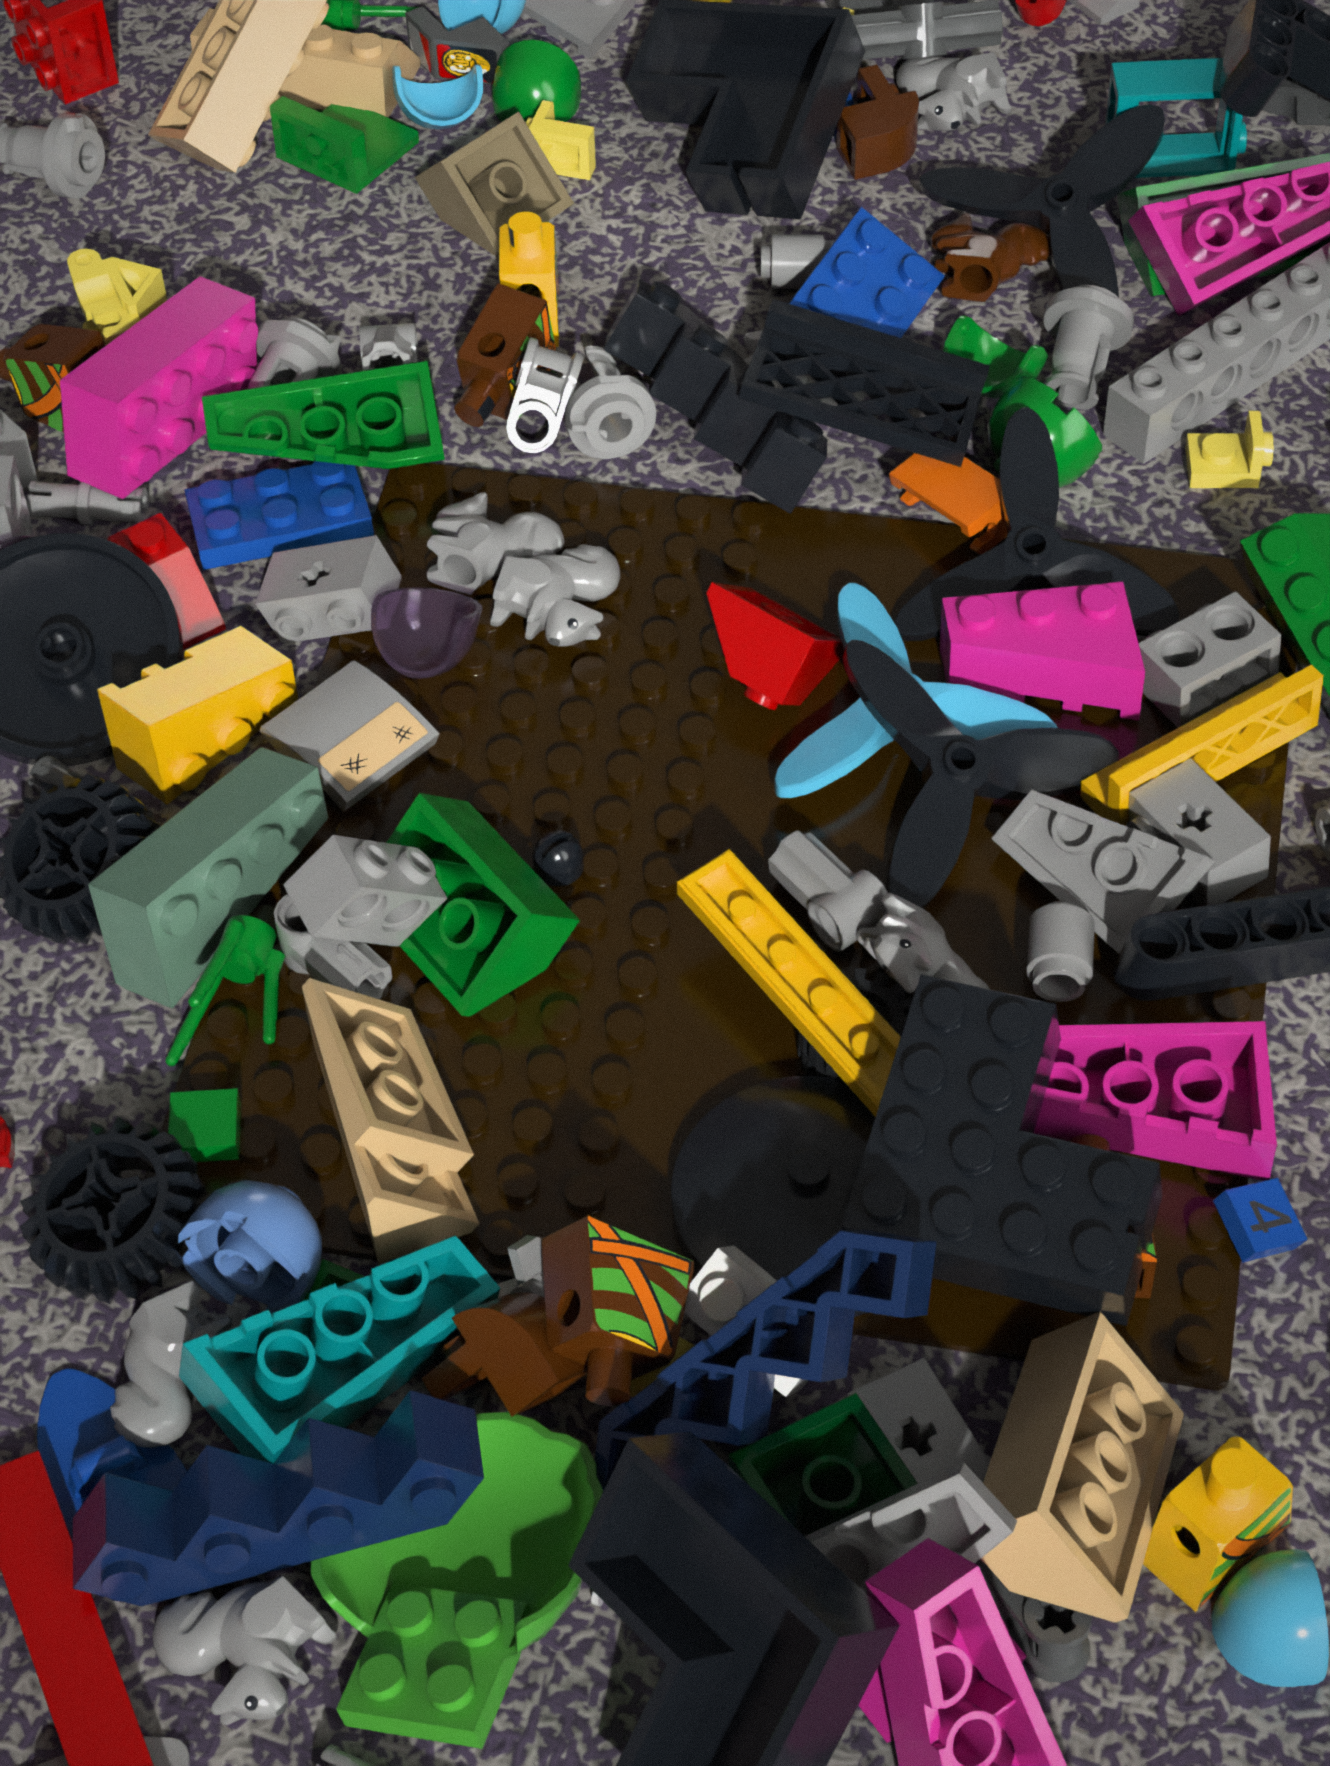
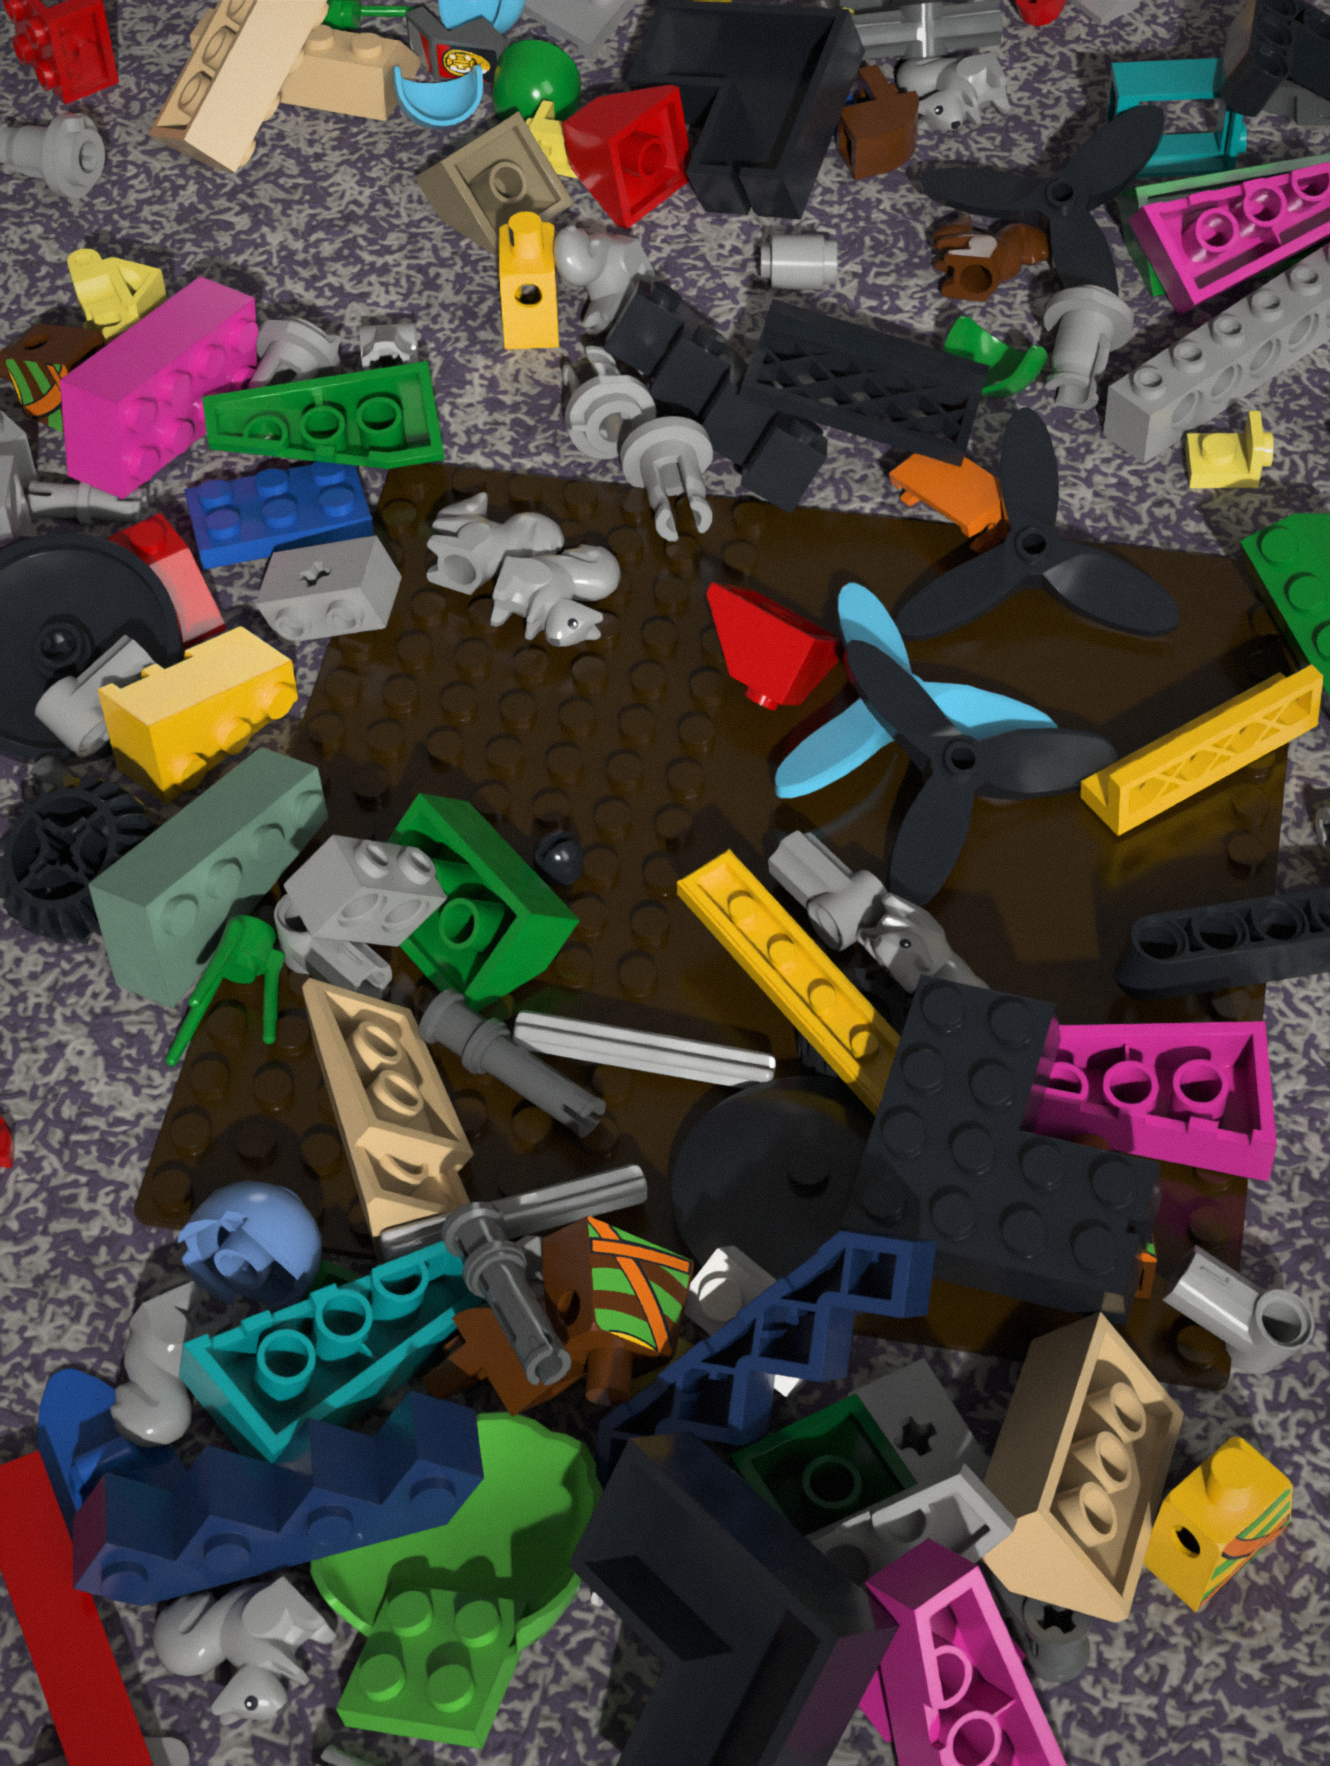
black gear [19,1117,208,1304] -> none
green tile [168,1088,241,1162] -> none
light grey slope [260,660,439,812] -> none
green bracket [270,96,419,194] -> none
clear purple helmet [371,588,482,679] -> none
reddish brown torso [454,283,557,427] -> none
piece [507,337,584,453] -> none
blue plate [788,207,945,338] -> none
dark pink wedge [939,582,1145,721] -> none
green cylinder [987,376,1102,488] -> none
light grey wing [991,789,1215,954] -> none
light grey brick [1026,901,1095,1002] -> none
light grey brick [1126,758,1271,907] -> none
light grey brick [1138,591,1281,728] -> none
medium azure helmet [1211,1549,1329,1687] -> none
blue tile [1213,1178,1308,1263] -> none
none -> light grey piece [35,635,156,758]
none -> light grey axle [380,1164,647,1263]
none -> dark grey pin [418,988,606,1138]
none -> dark grey pin [441,1201,572,1386]
none -> light grey axle [513,1010,776,1089]
none -> light grey animal [553,225,655,333]
none -> red slope [562,84,691,230]
none -> light grey piece [620,416,713,542]
none -> light grey piece [1162,1245,1315,1374]

